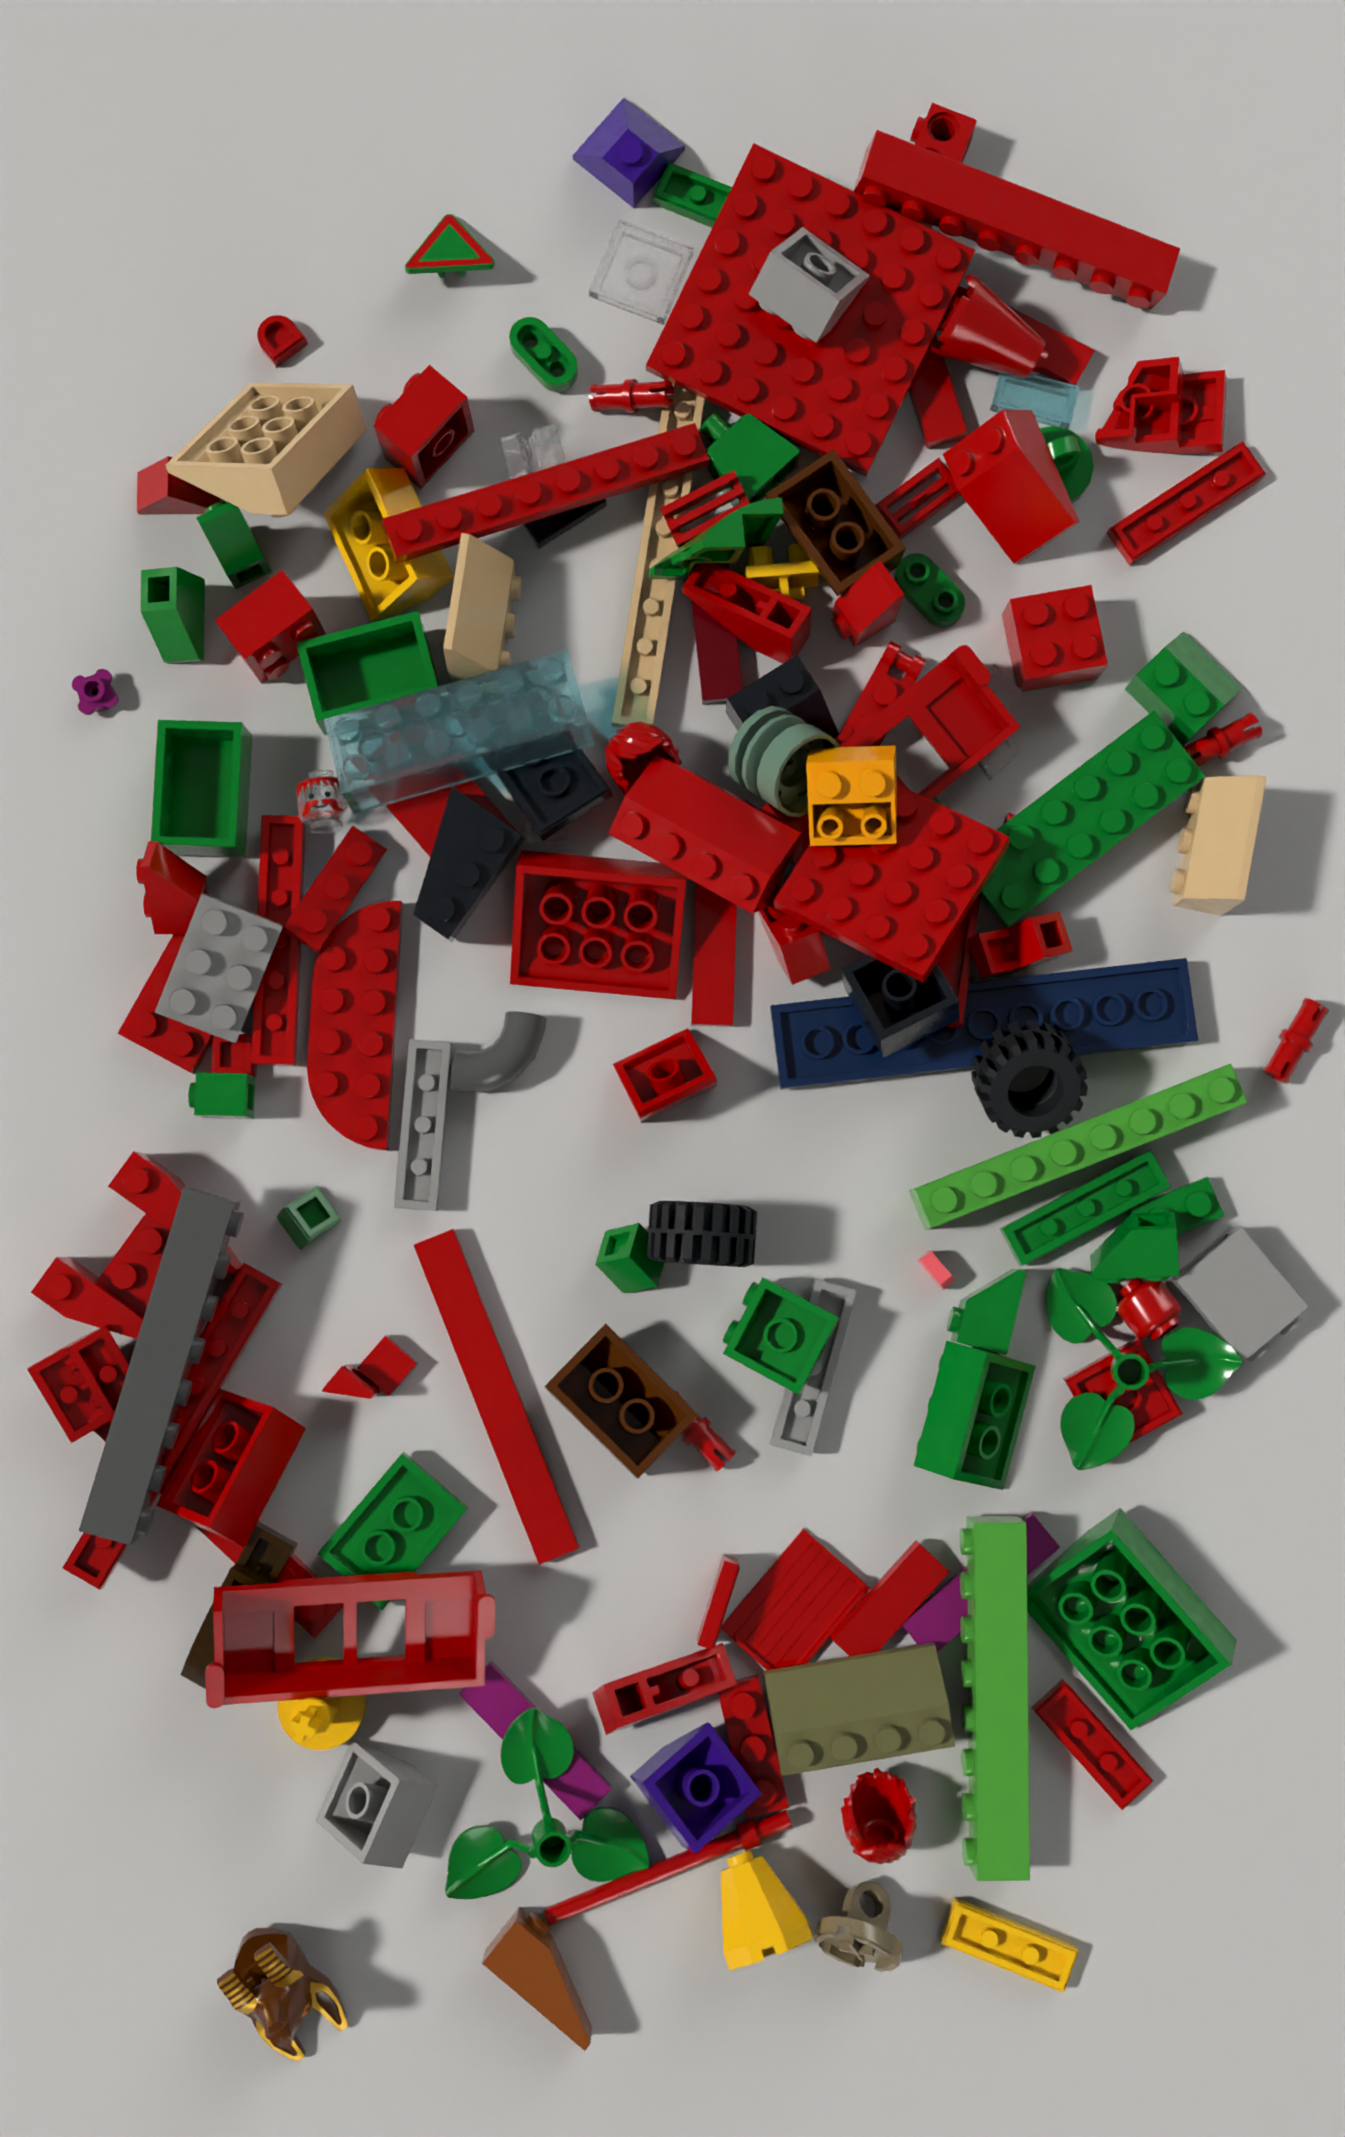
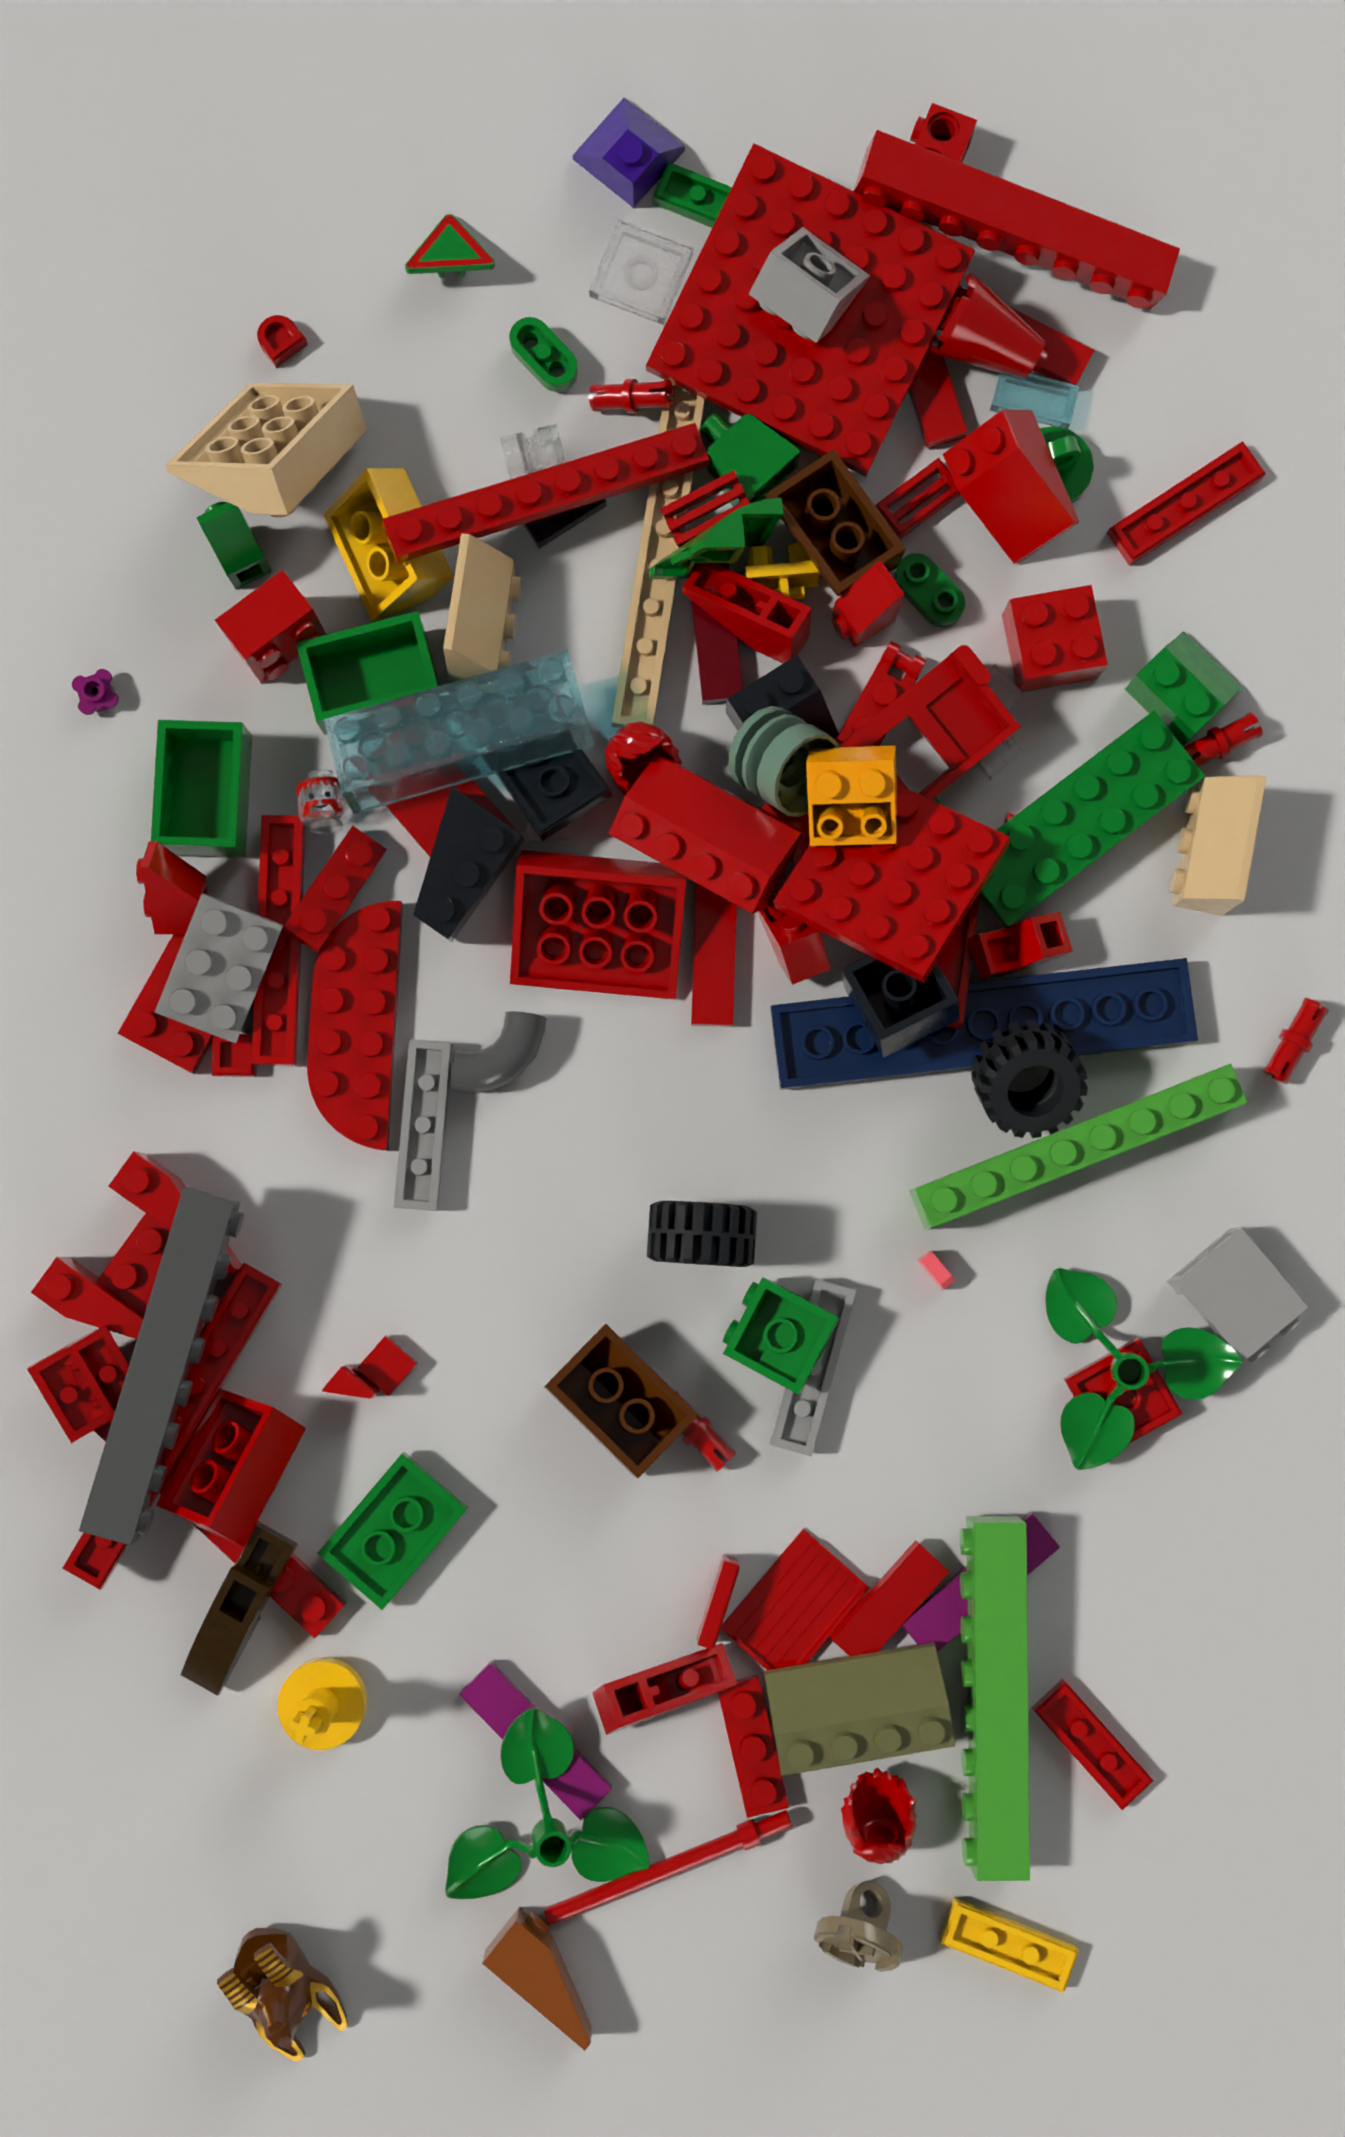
red slope [137,456,220,515] -> none
green slope [141,567,205,664] -> none
green brick [188,1072,255,1119] -> none
red piece [205,1570,496,1708] -> none
green slope [277,1186,341,1250] -> none
light grey slope [316,1740,438,1869] -> none
red brick [373,365,475,489] -> none
red tile [414,1229,580,1565] -> none
green panel [595,1223,665,1293] -> none
red slope [613,1028,717,1123] -> none
dark purple slope [630,1722,762,1854] -> none
yellow cone [721,1850,814,1971] -> none
green slope [913,1341,1036,1490] -> none
green slope [947,1269,1027,1355] -> none
green plate [999,1150,1171,1266] -> none
green slope [1027,1508,1237,1730] -> none
green slope [1090,1212,1180,1284] -> none
red slope [1095,357,1227,454] -> none
red head [1117,1278,1182,1342] -> none
green plate [1127,1177,1224,1236] -> none

